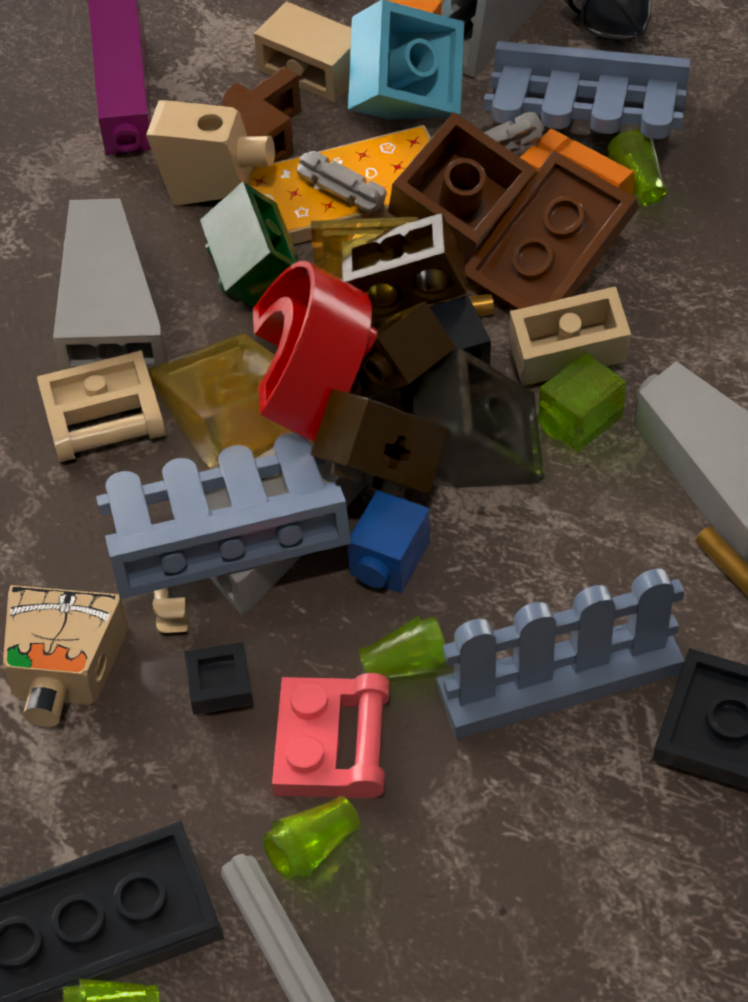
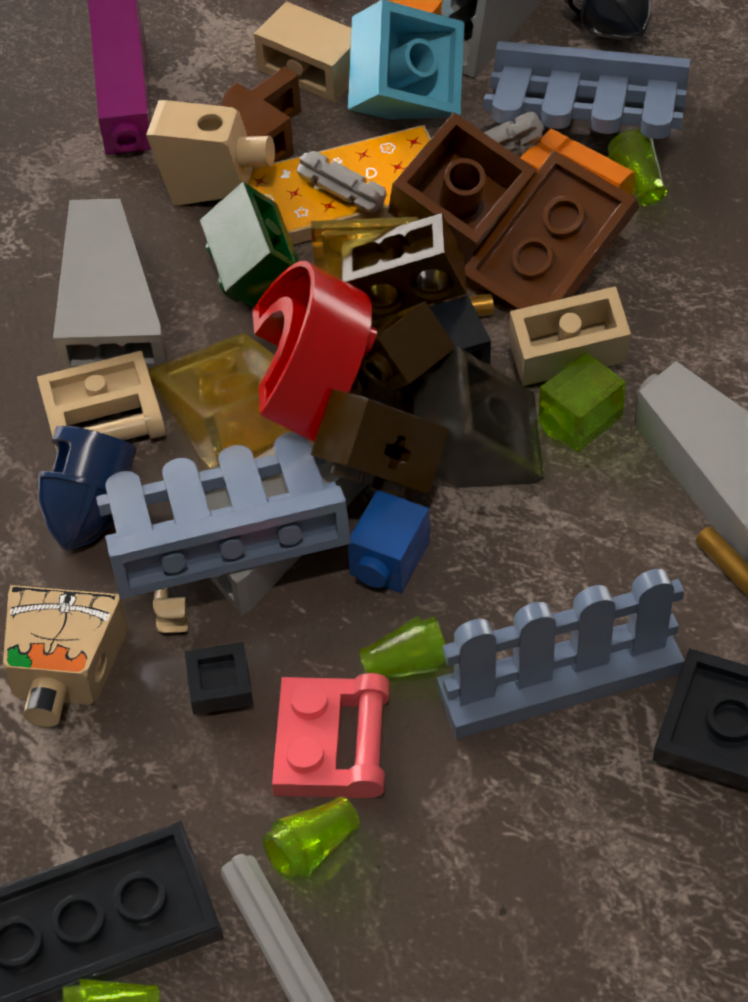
none -> dark blue helmet [38,425,137,550]

